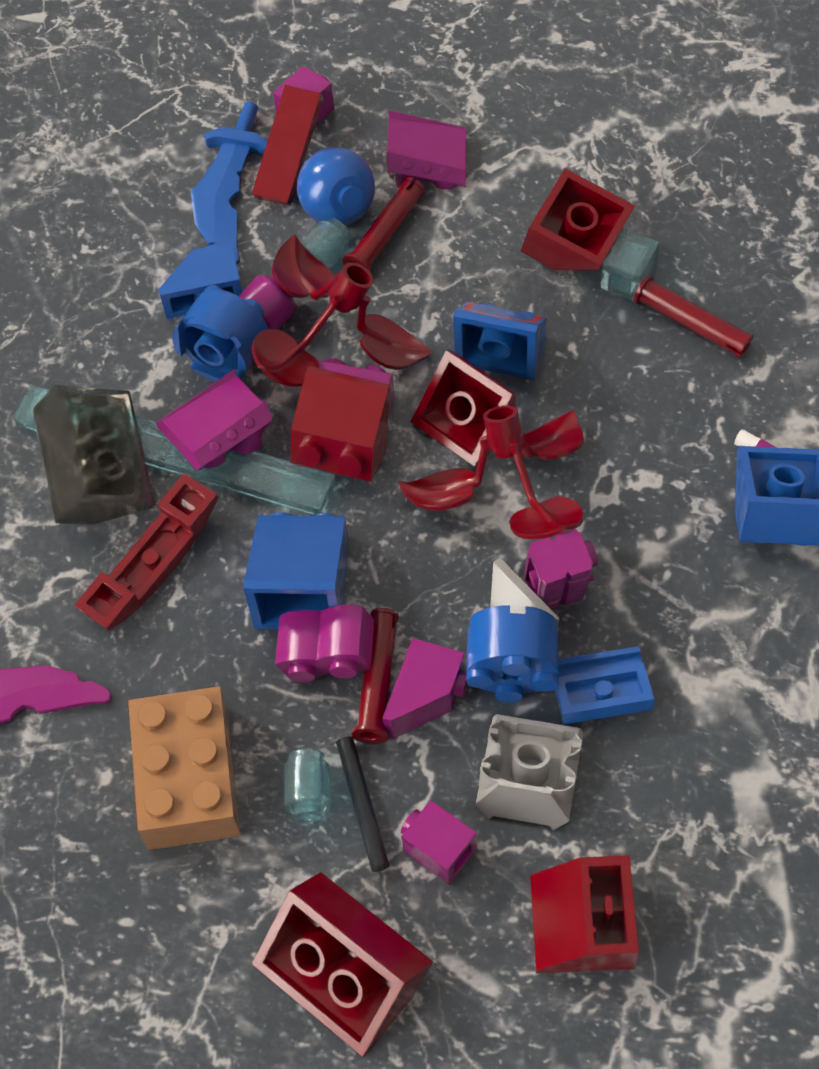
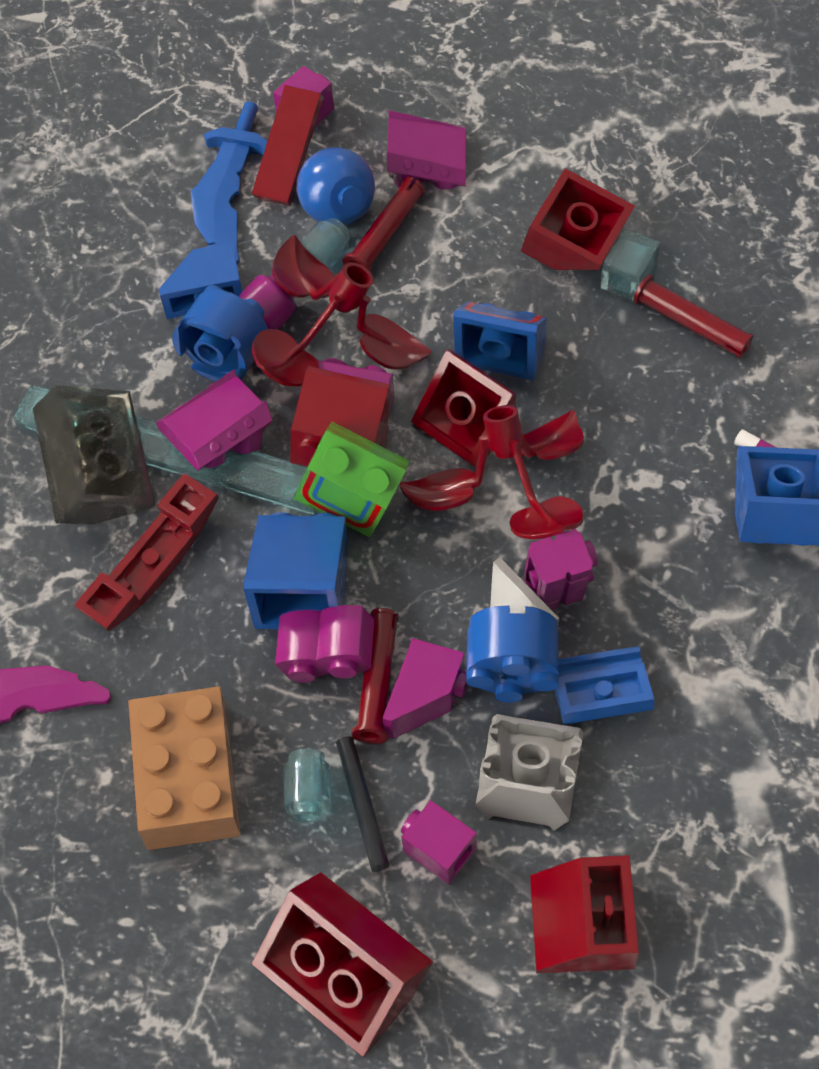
none -> bright green slope [293,422,409,537]

